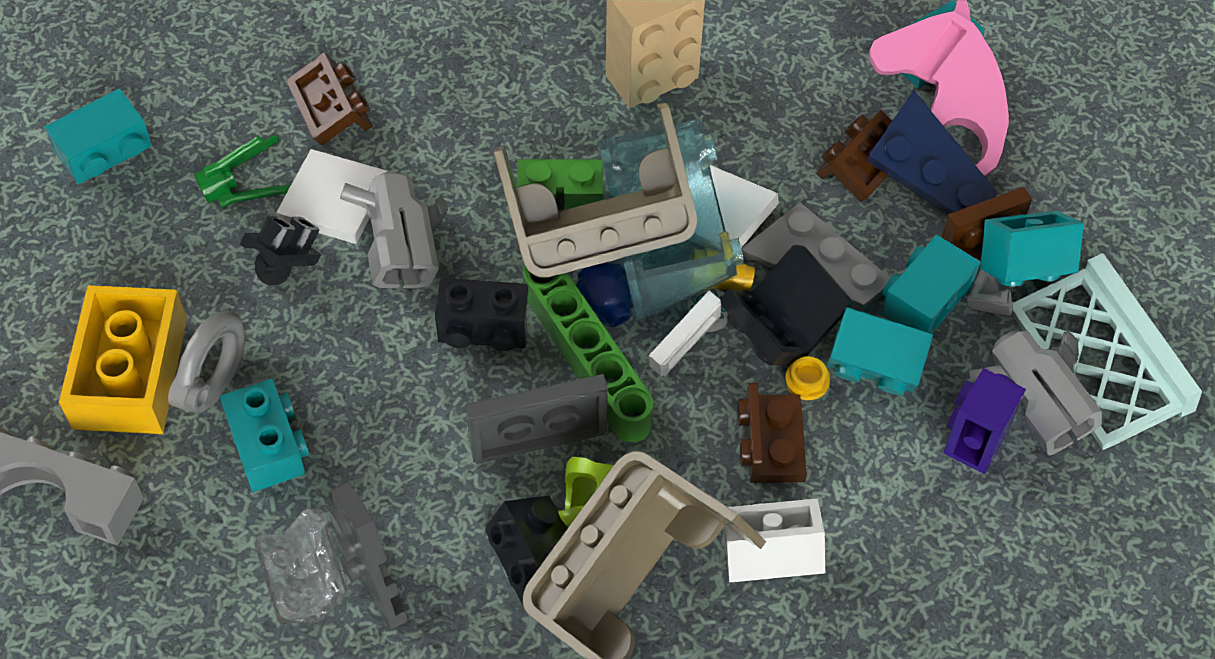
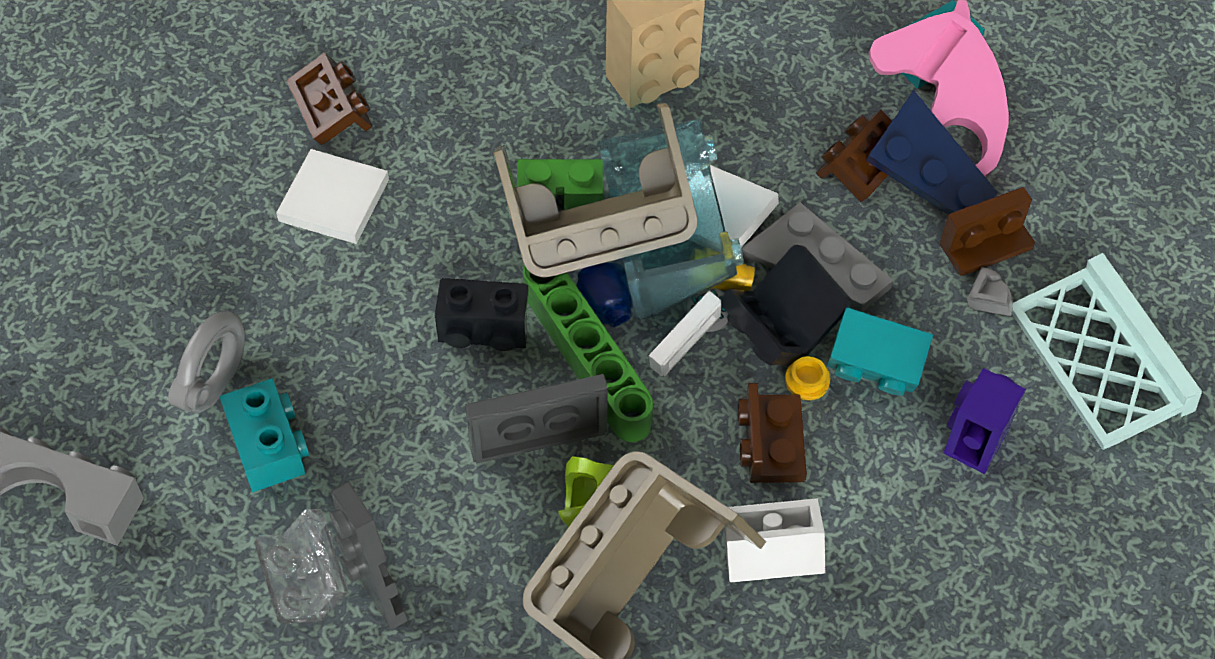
teal brick [44,88,152,185] -> none
yellow brick [59,285,187,434] -> none
green plant [193,135,292,208] -> none
black hips [240,216,321,285] -> none
light grey piece [340,172,448,288] -> none
black bracket [485,495,567,605] -> none
teal brick [881,234,981,334] -> none
light grey piece [969,330,1102,456] -> none
teal brick [980,210,1084,286] -> none

